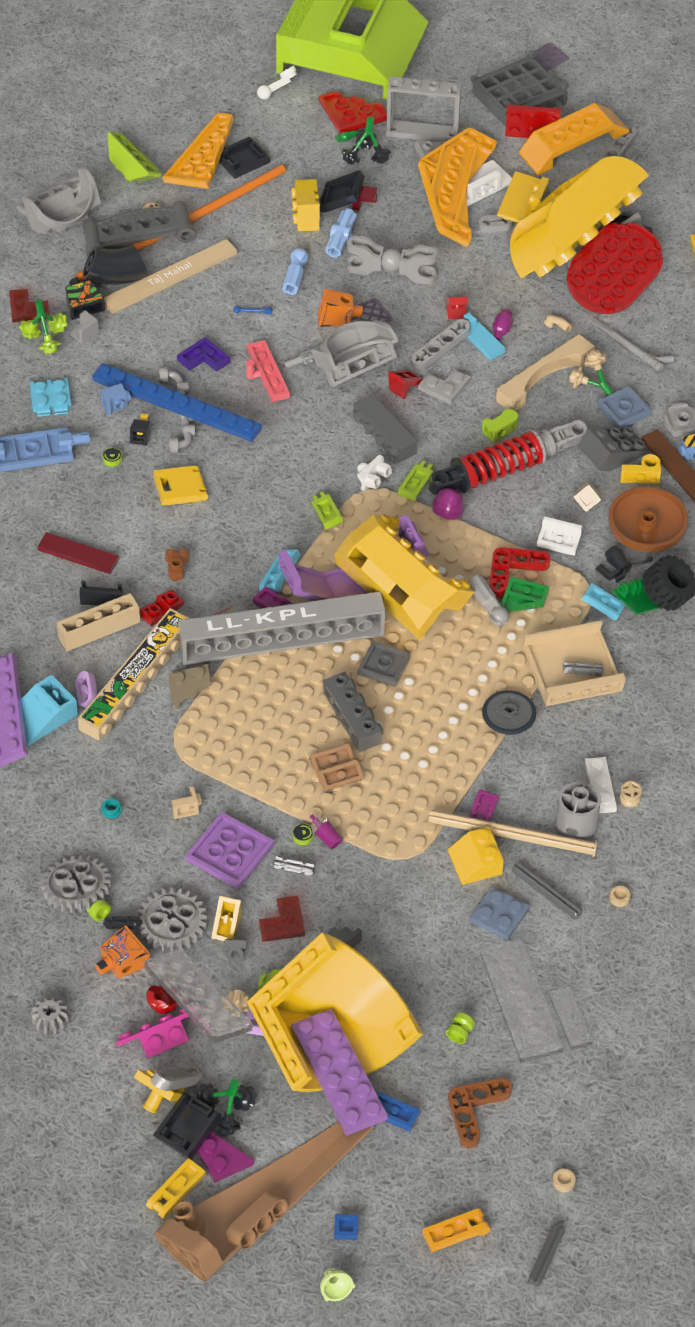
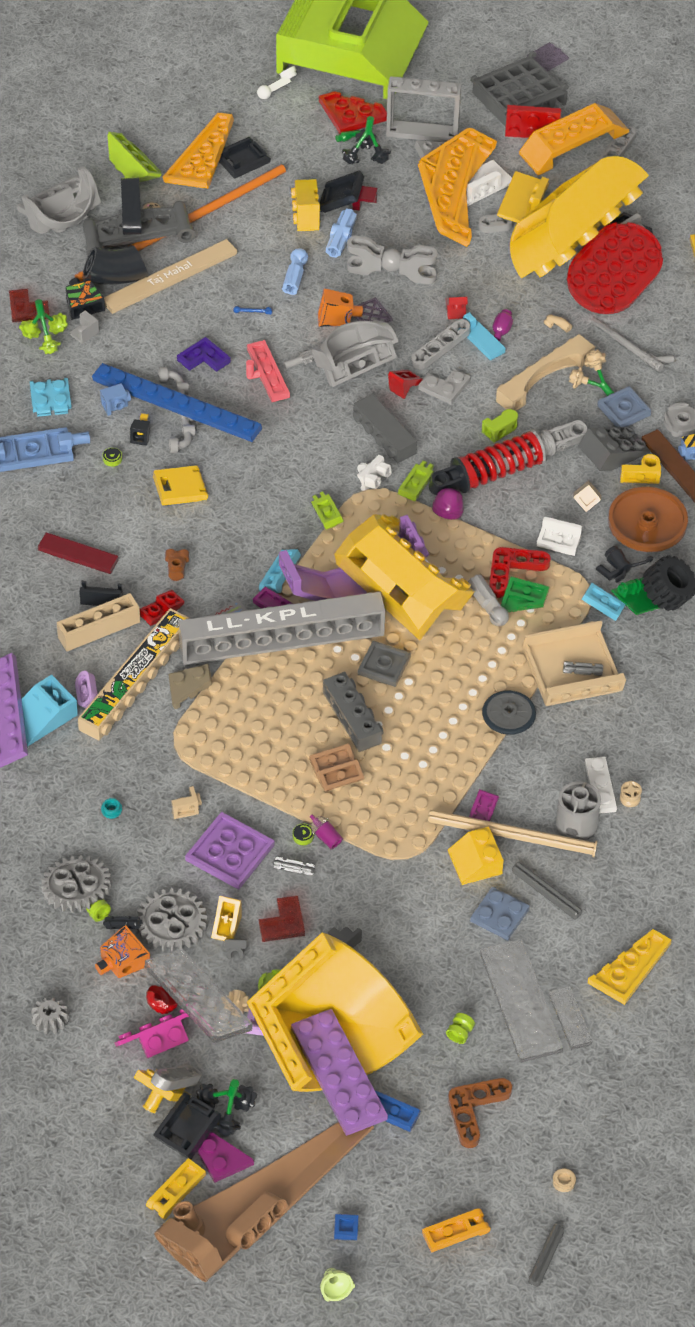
tan tile [609,885,631,907] -> none
none -> black beam [121,178,142,235]
none -> yellow wing [588,929,672,1005]

